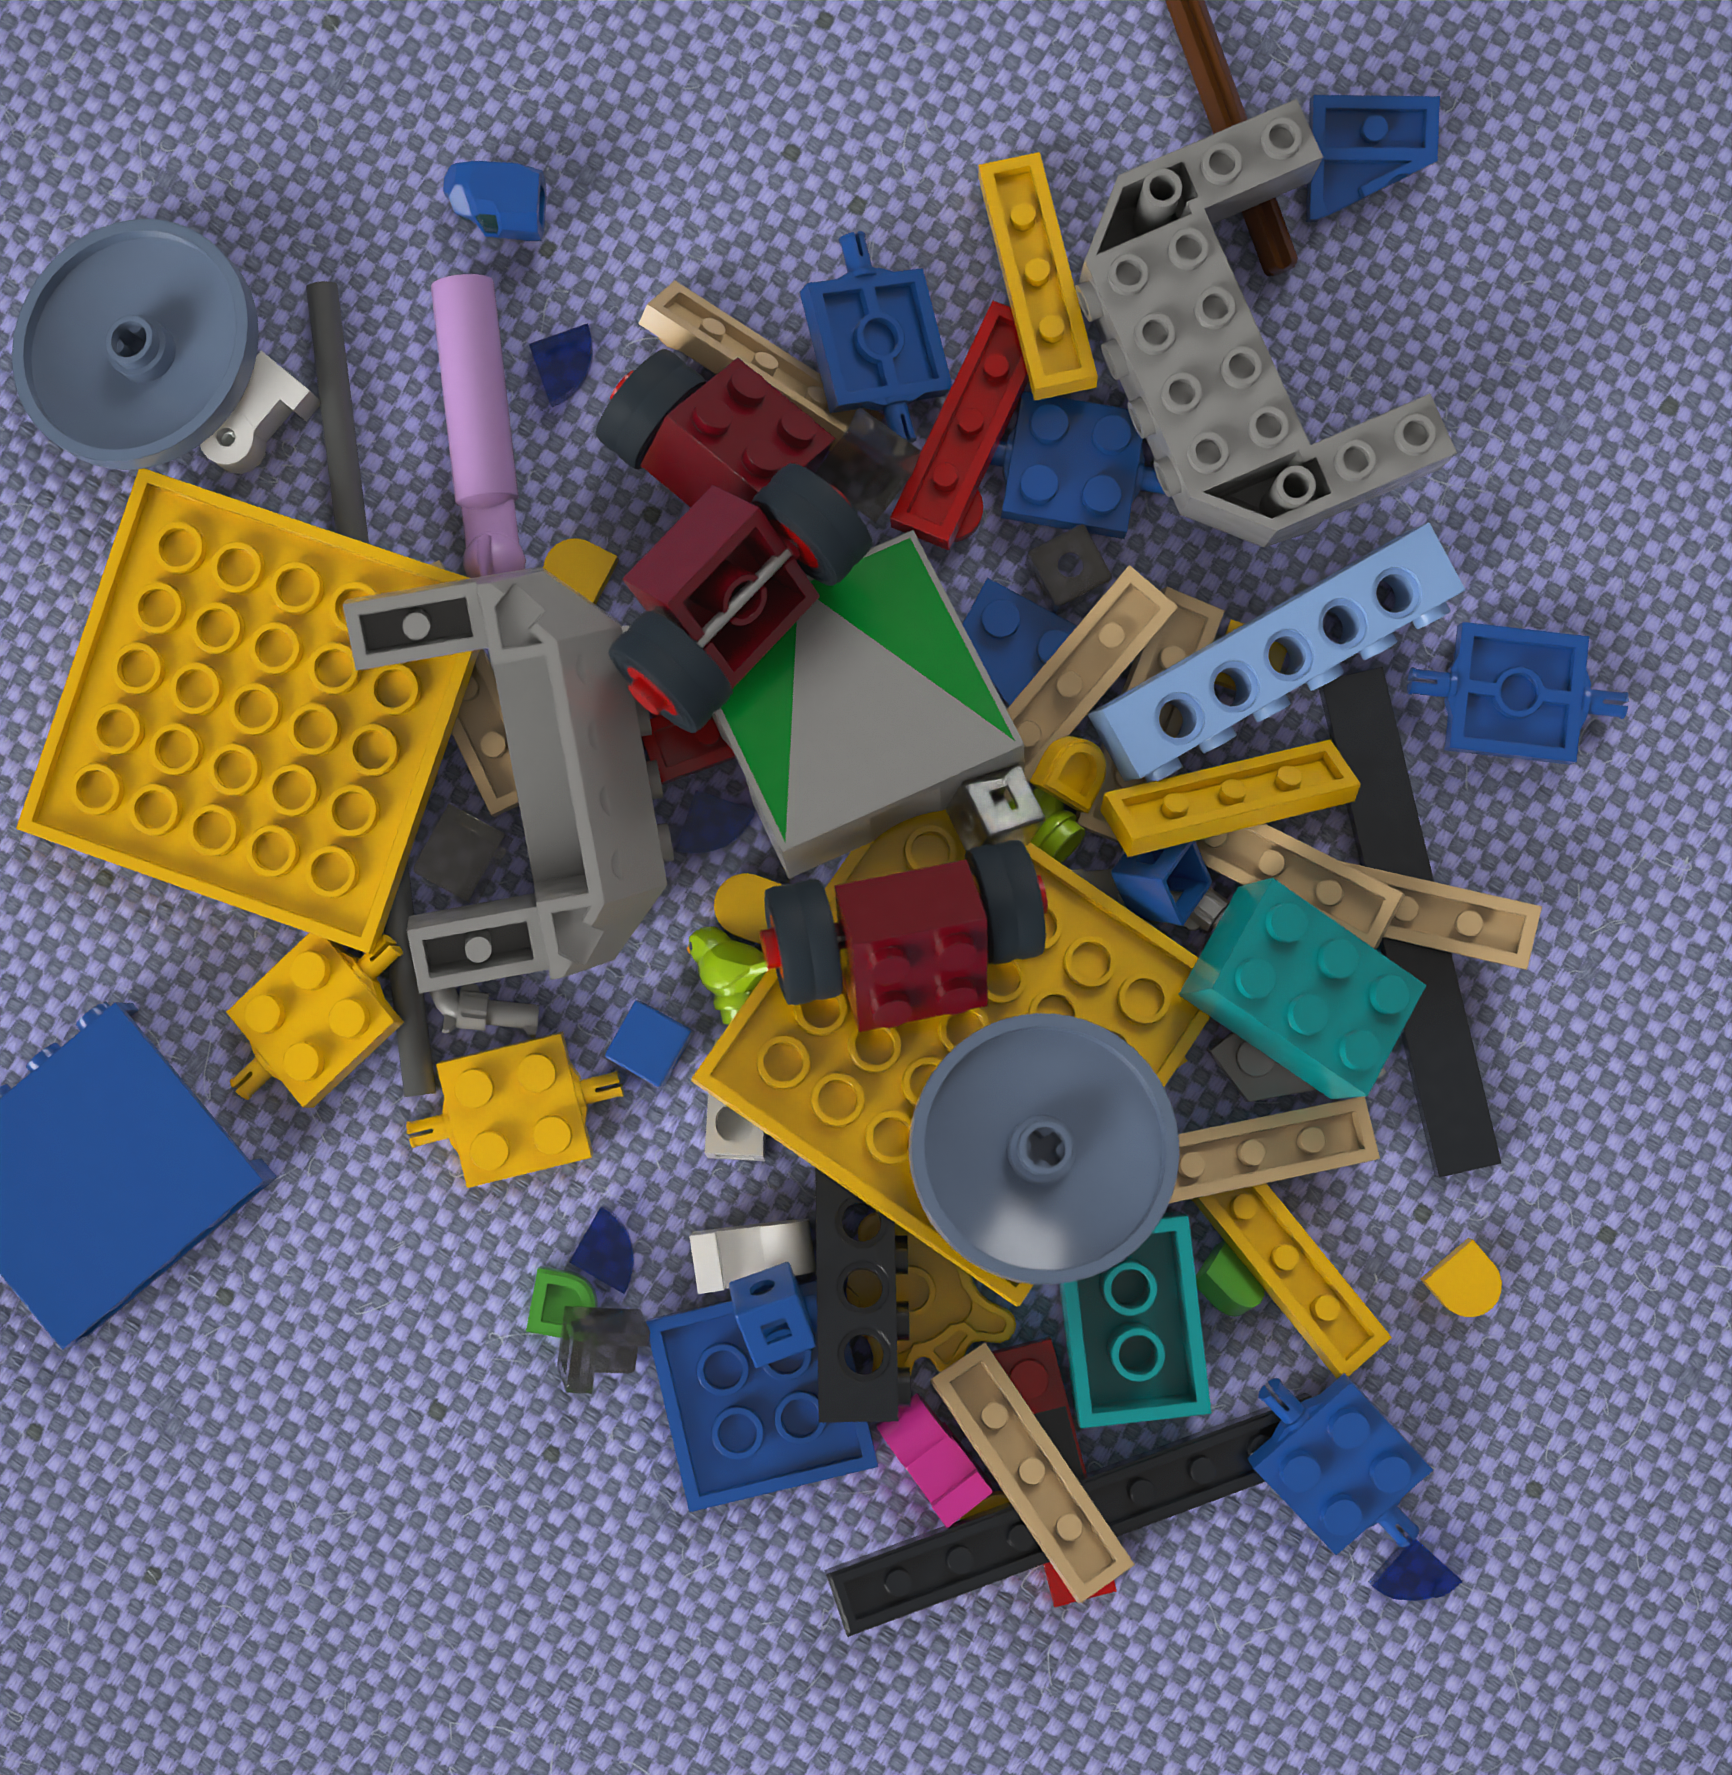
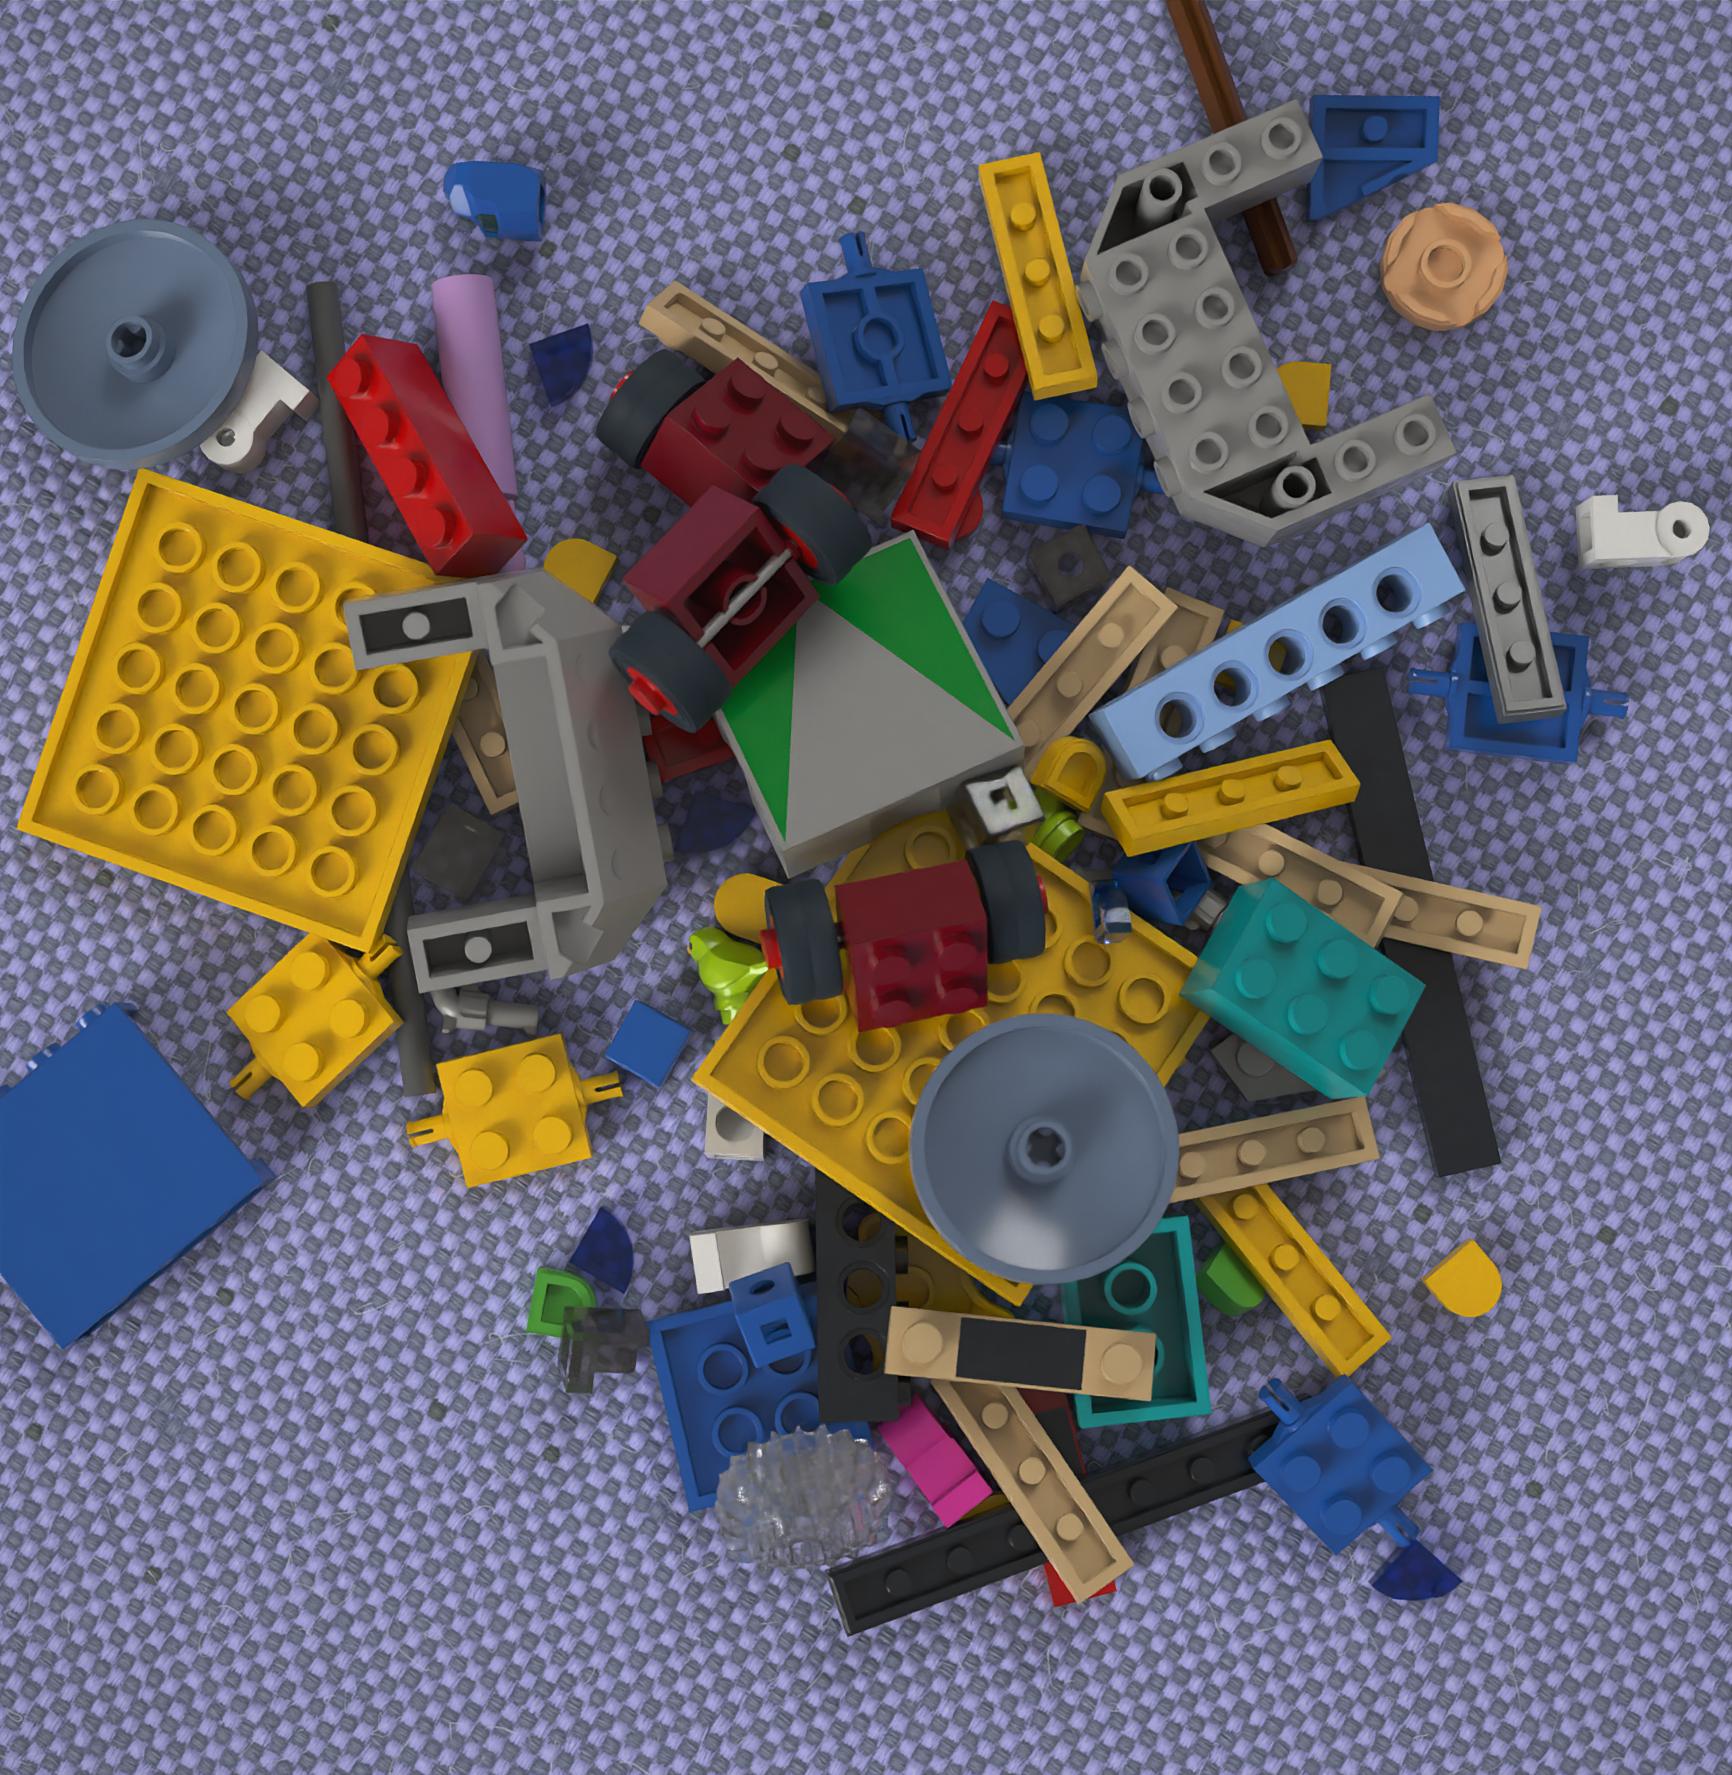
none -> red brick [326,334,529,579]
none -> clear gear [715,1424,893,1576]
none -> plate [884,1306,1156,1401]
none -> tile [1089,878,1132,945]
none -> yellow tile [1277,361,1331,431]
none -> light nougat tile [1379,203,1508,331]
none -> tile [1447,475,1567,724]
none -> white leg [1575,495,1710,569]

